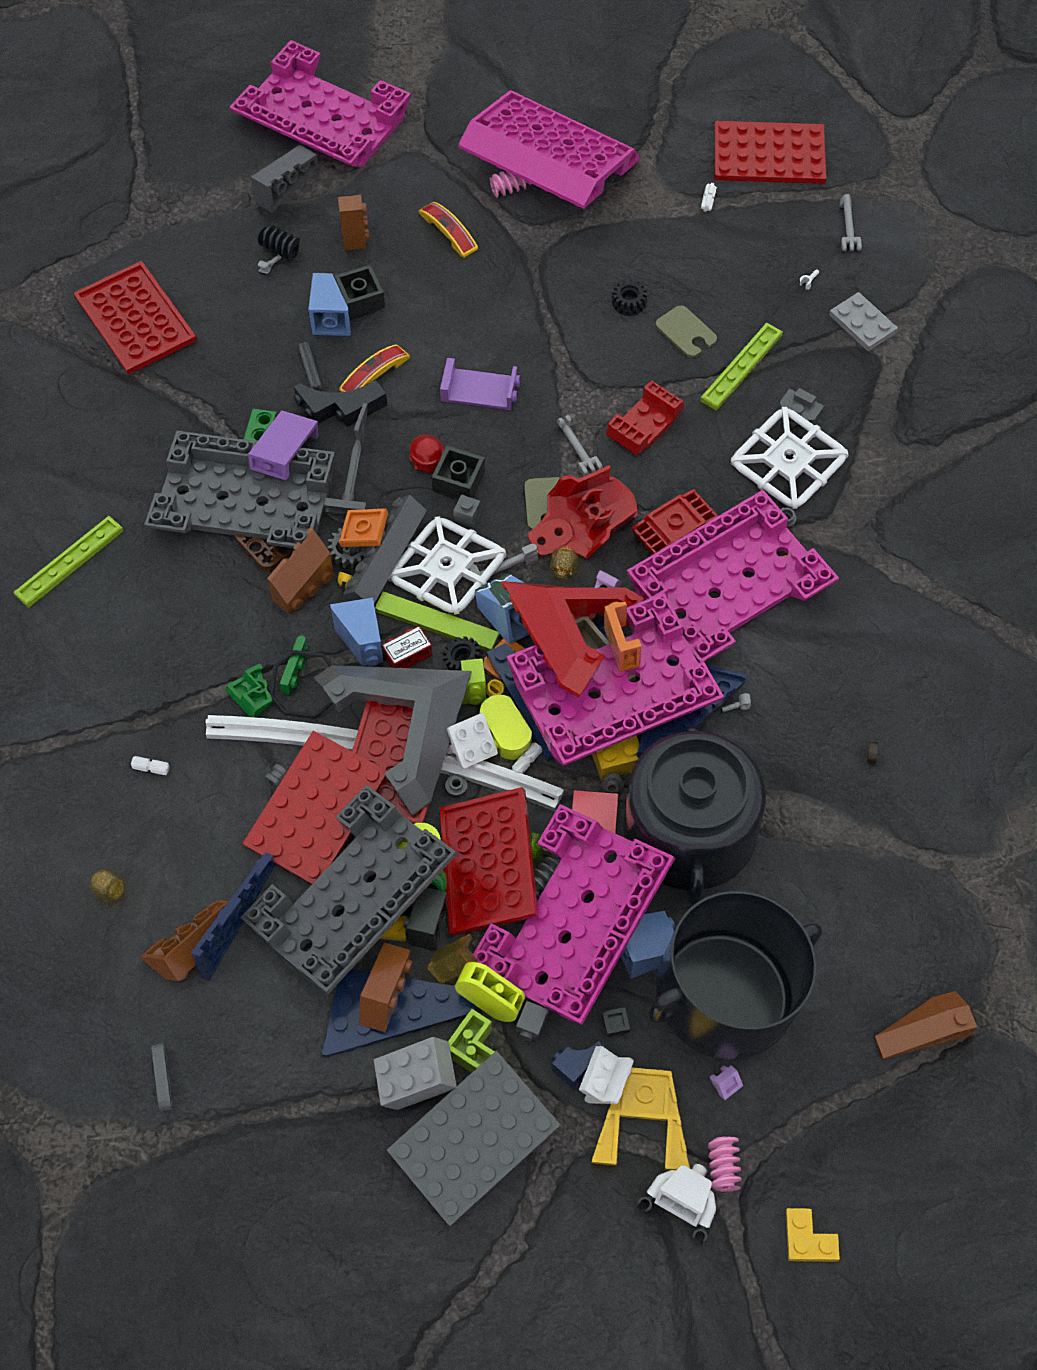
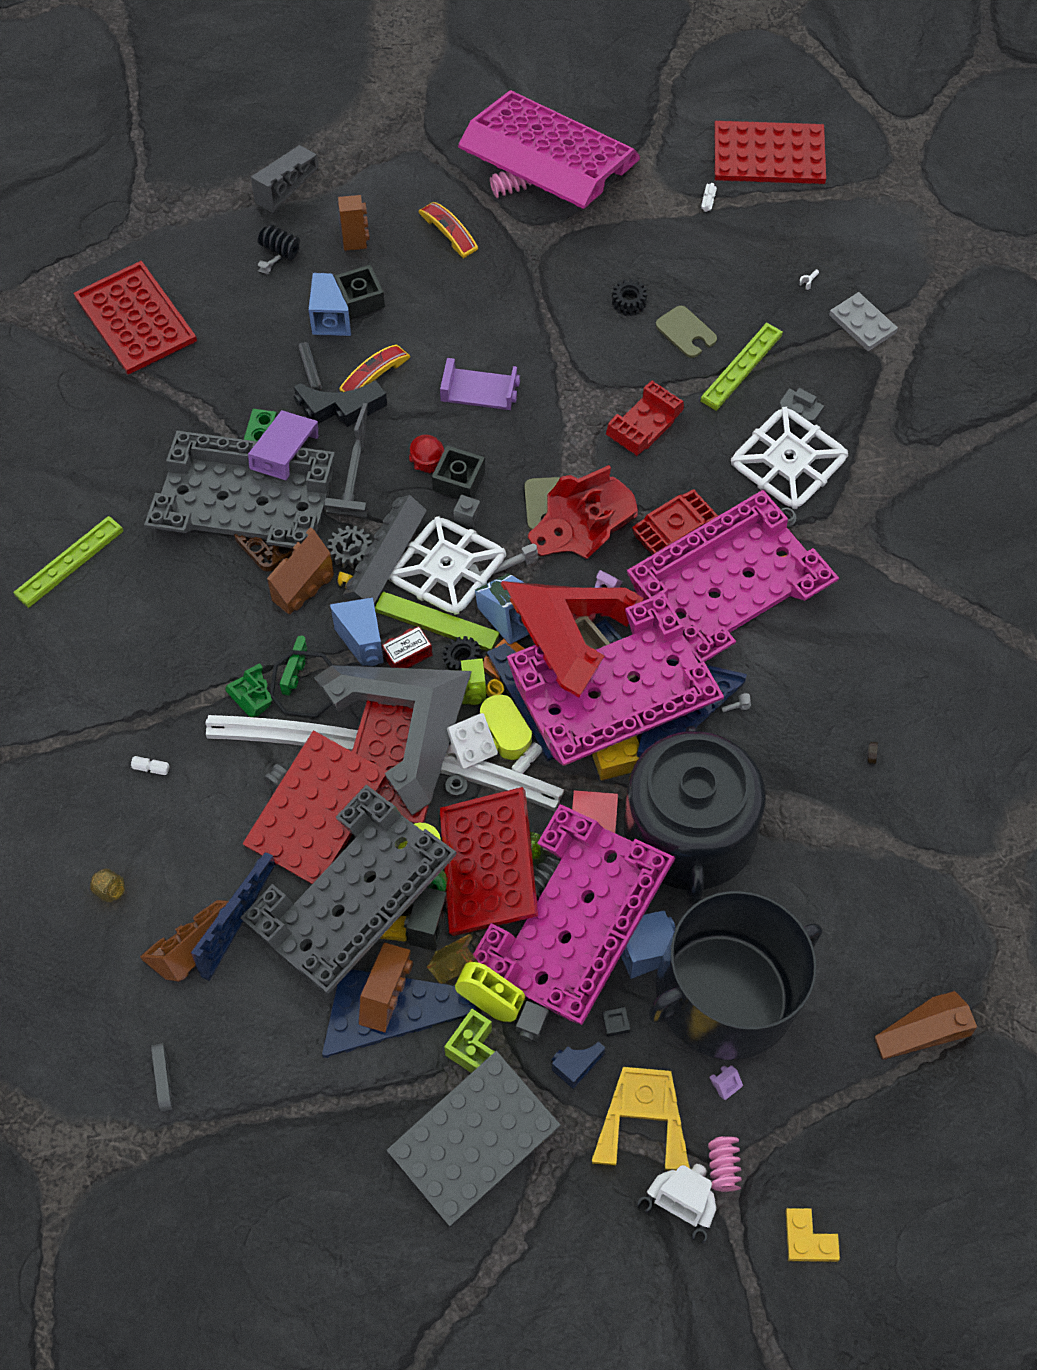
dark pink slope [229,40,411,167] -> none
orange tile [339,509,388,547] -> none
light grey brick [374,1037,457,1110] -> none
clear yellow head [549,546,579,579] -> none
light grey hinge [557,415,603,476] -> none
white bracket [579,1046,634,1104] -> none
dark grey plate [602,773,624,793] -> none
orange panel [604,602,642,672] -> none
light grey hinge [839,194,862,251] -> none

